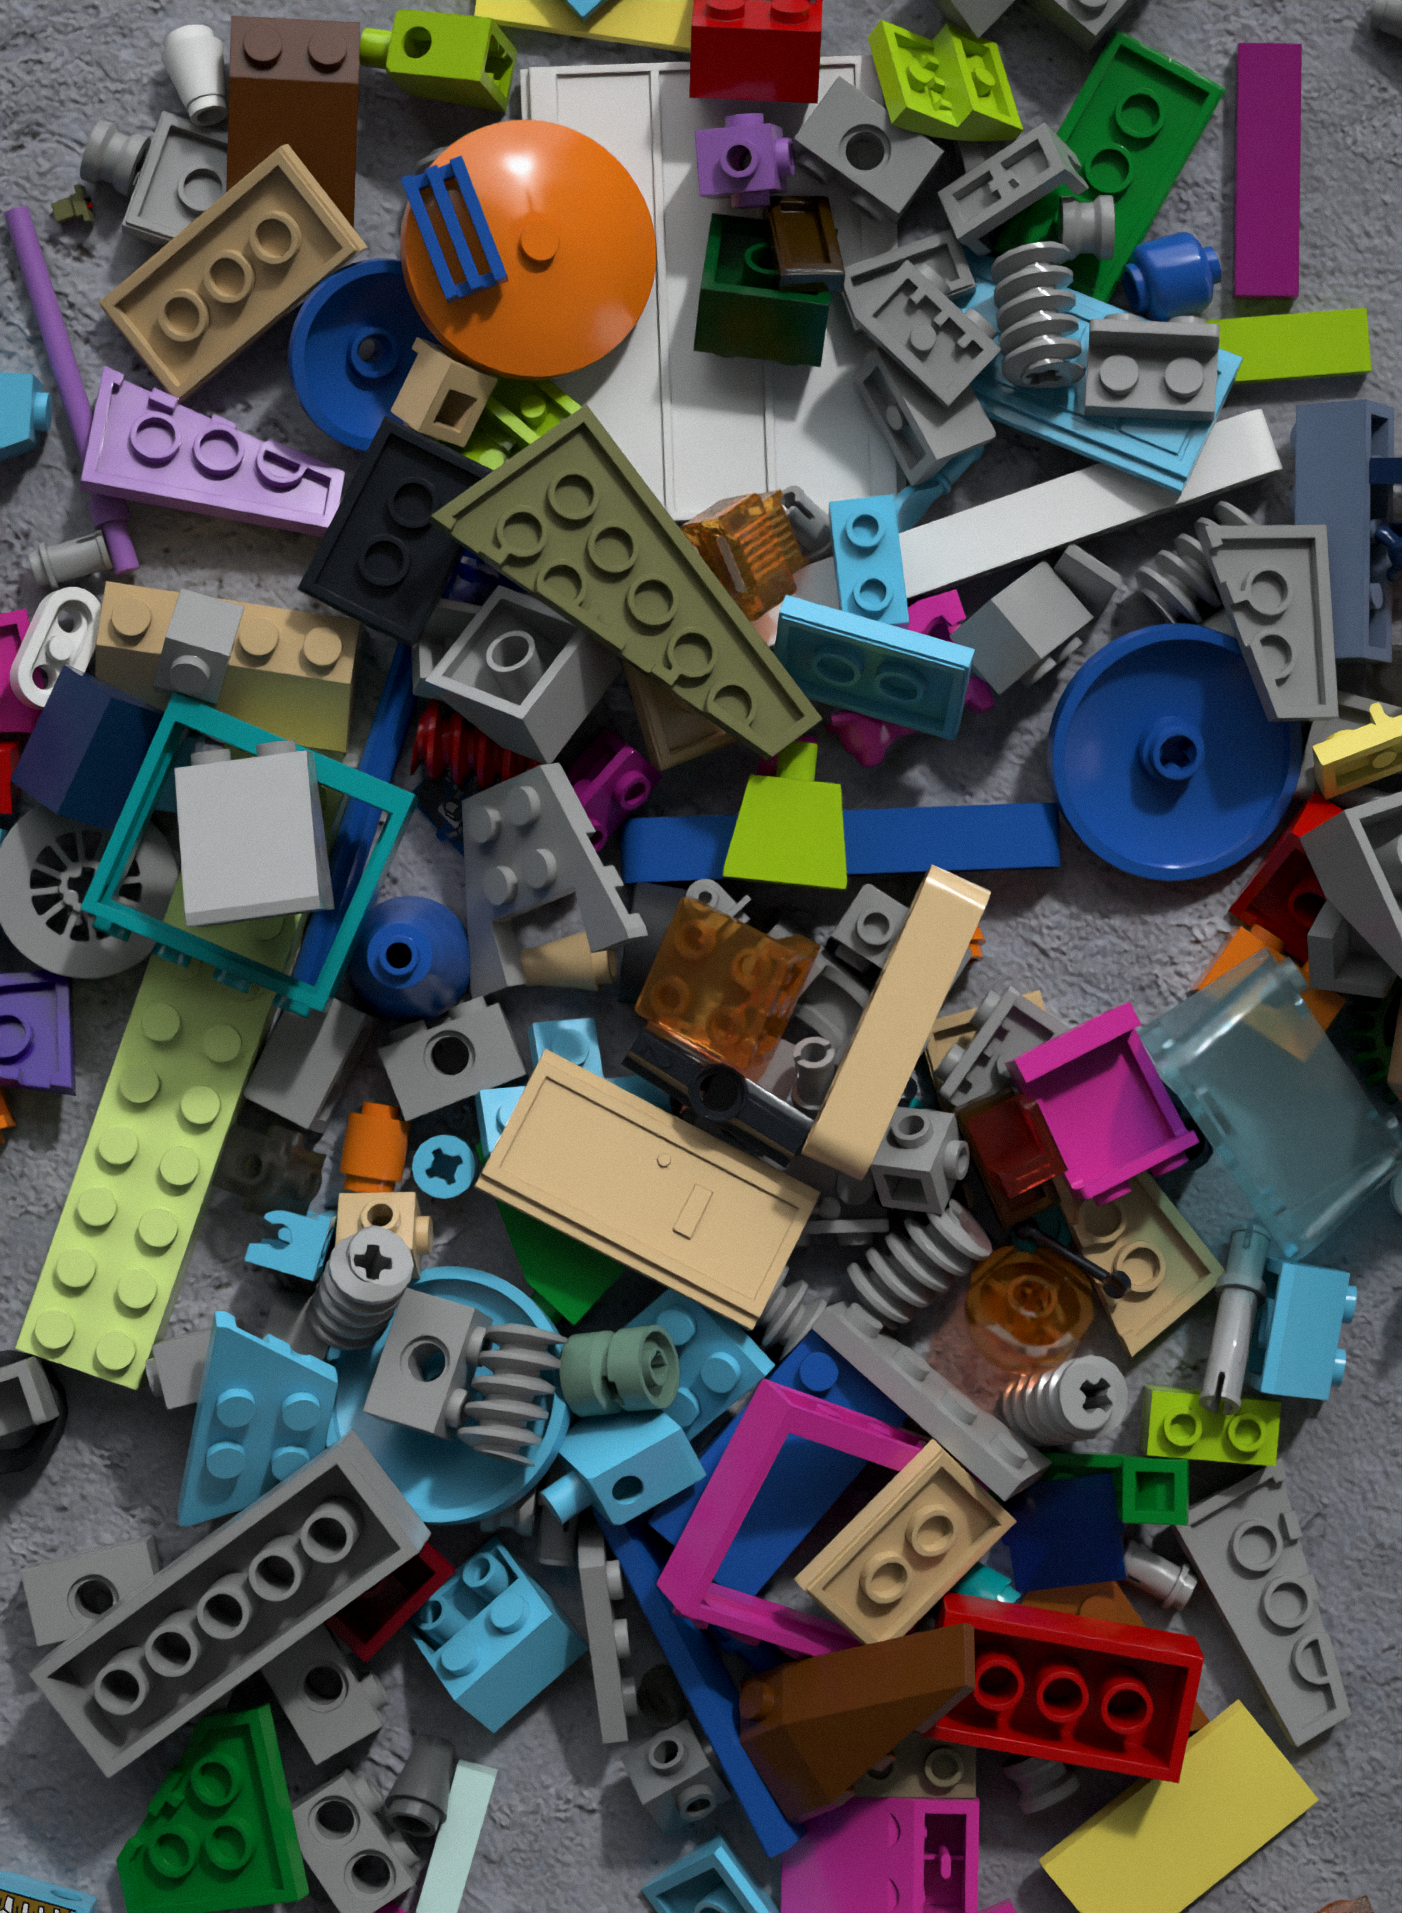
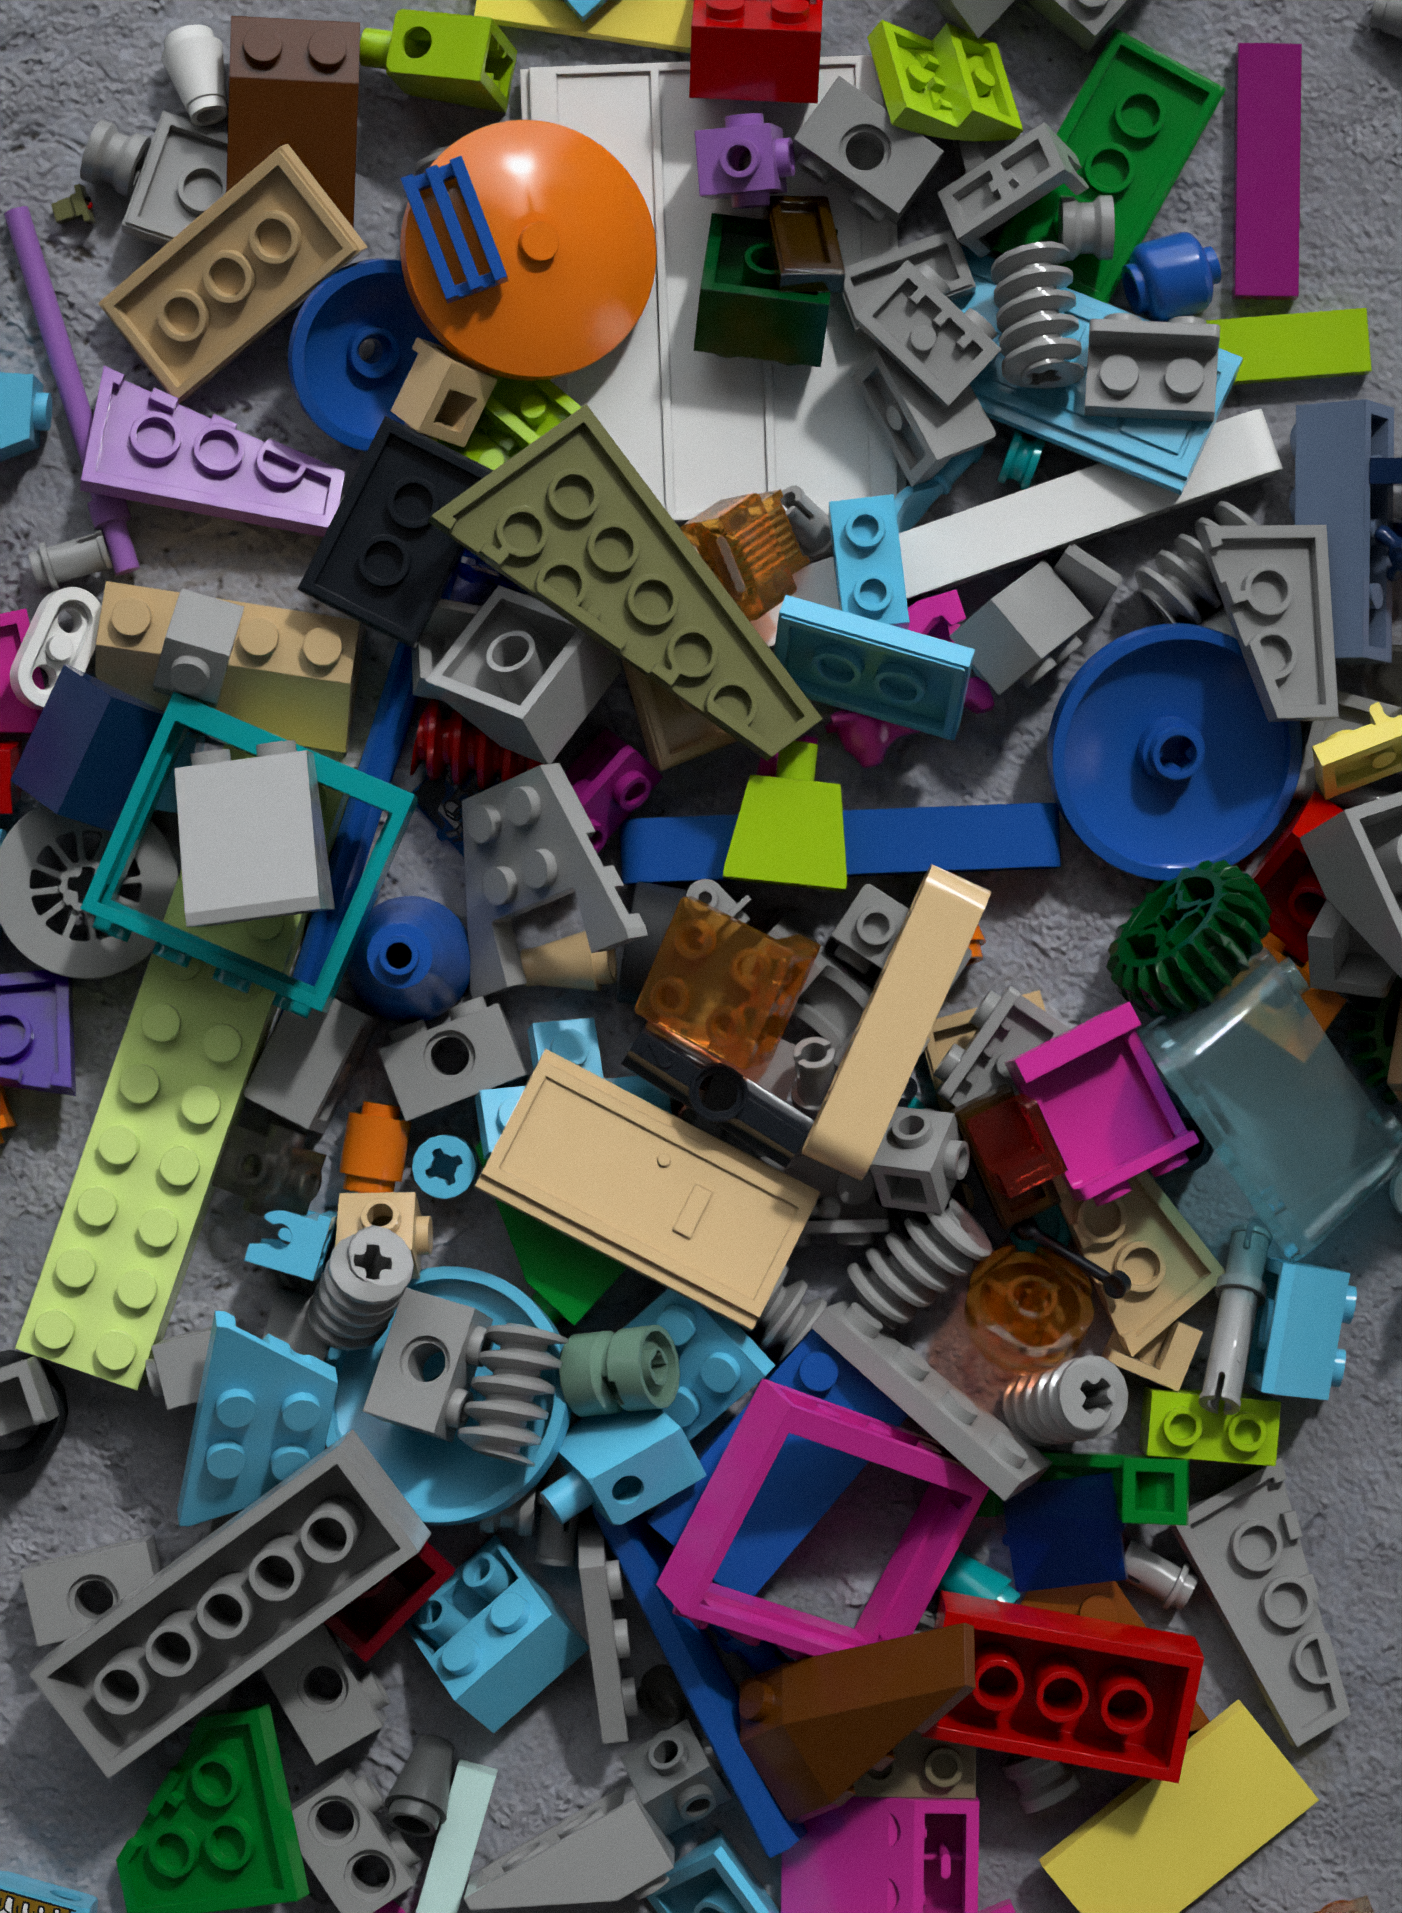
tan tile [794,1438,1017,1645] -> none
none -> light grey slope [464,1780,675,1910]
none -> teal bush [997,429,1045,490]
none -> tan panel [1101,1320,1203,1392]
none -> dark green gear [1106,860,1272,1019]

